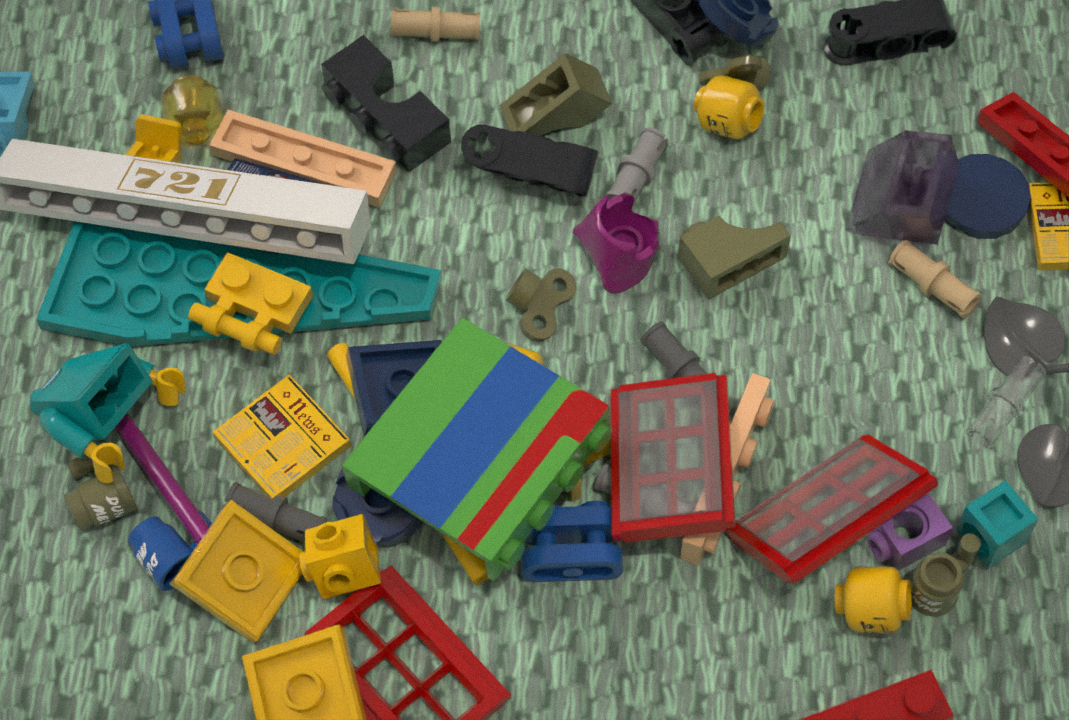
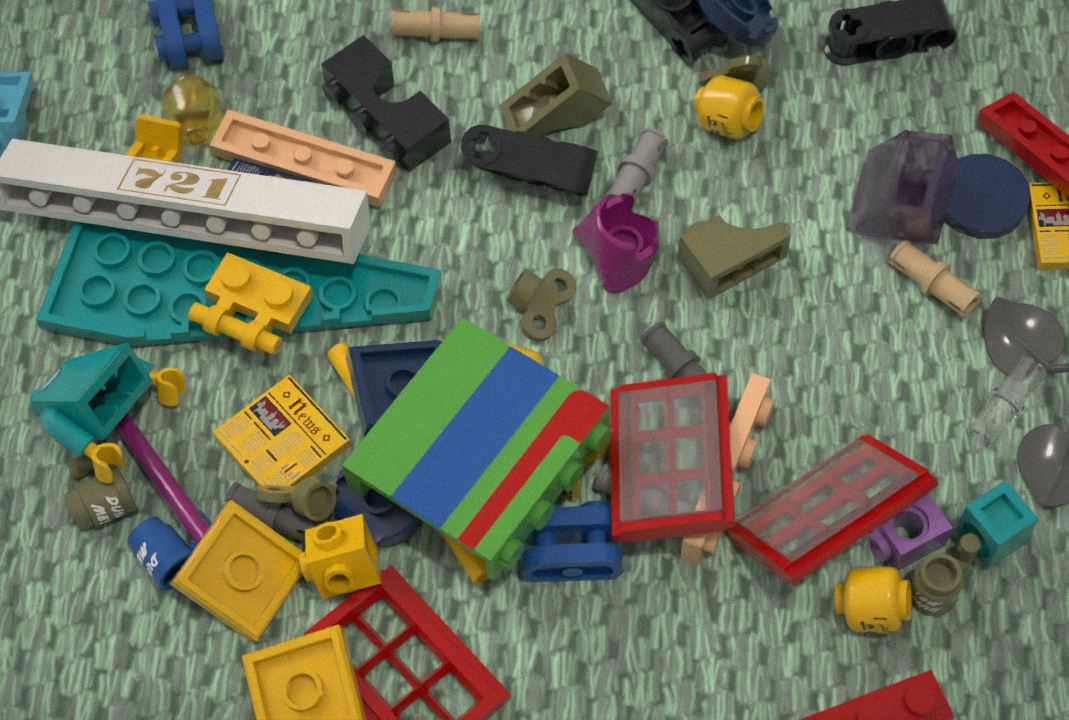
none -> olive piece [256,477,337,521]

